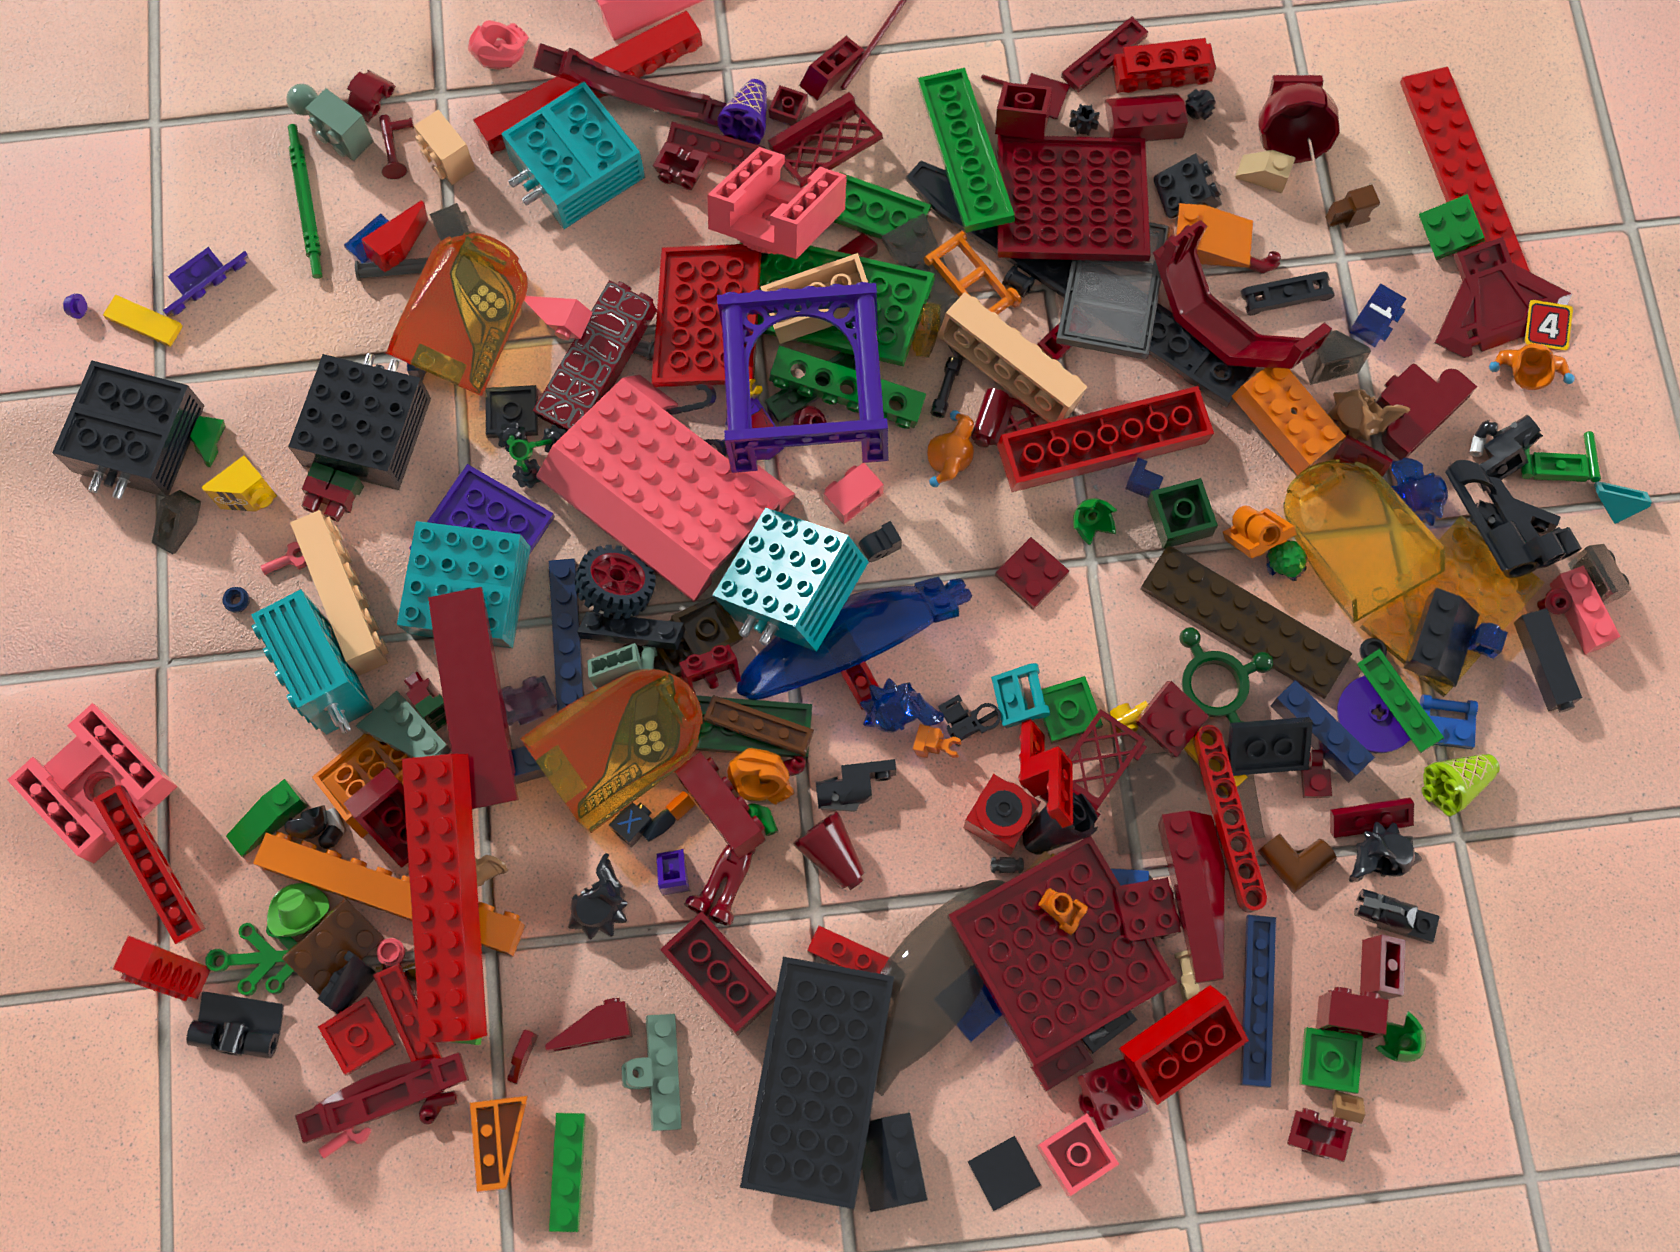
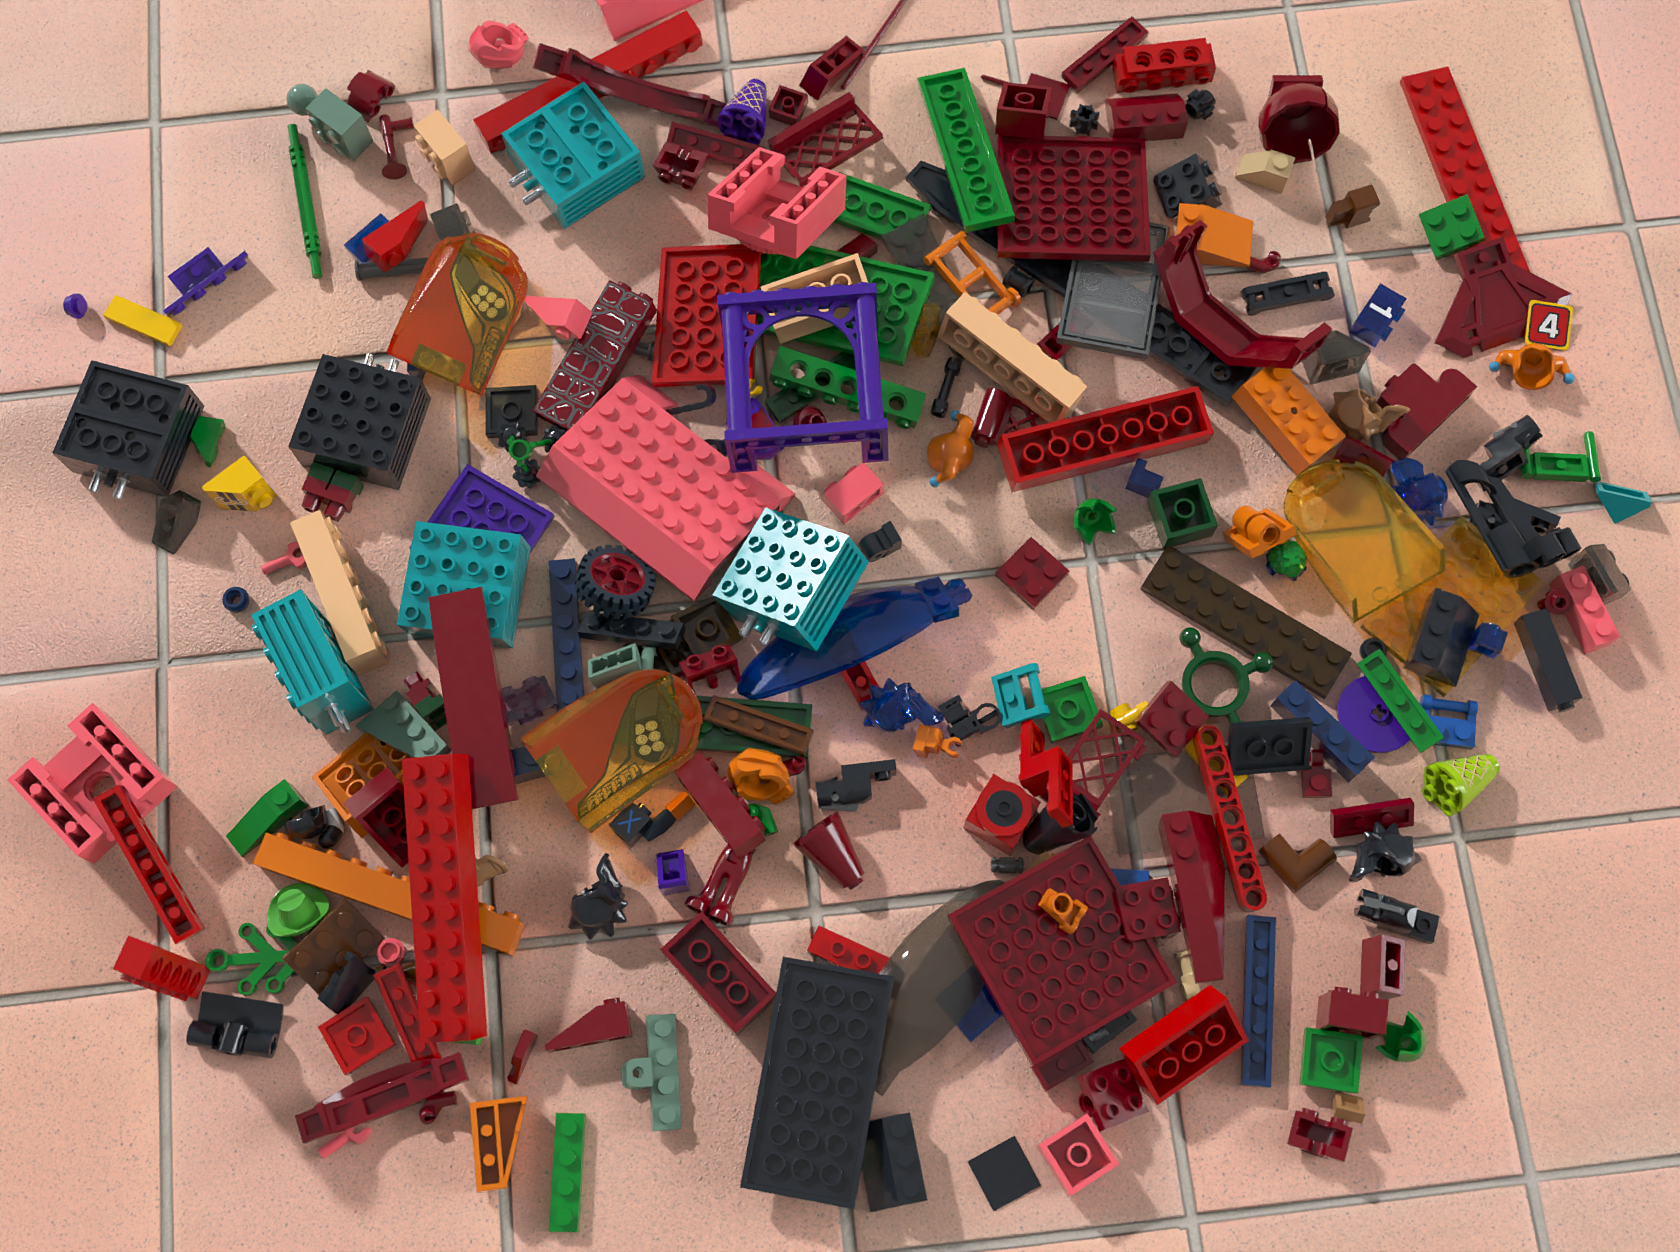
arm [1470,420,1498,457] -> none

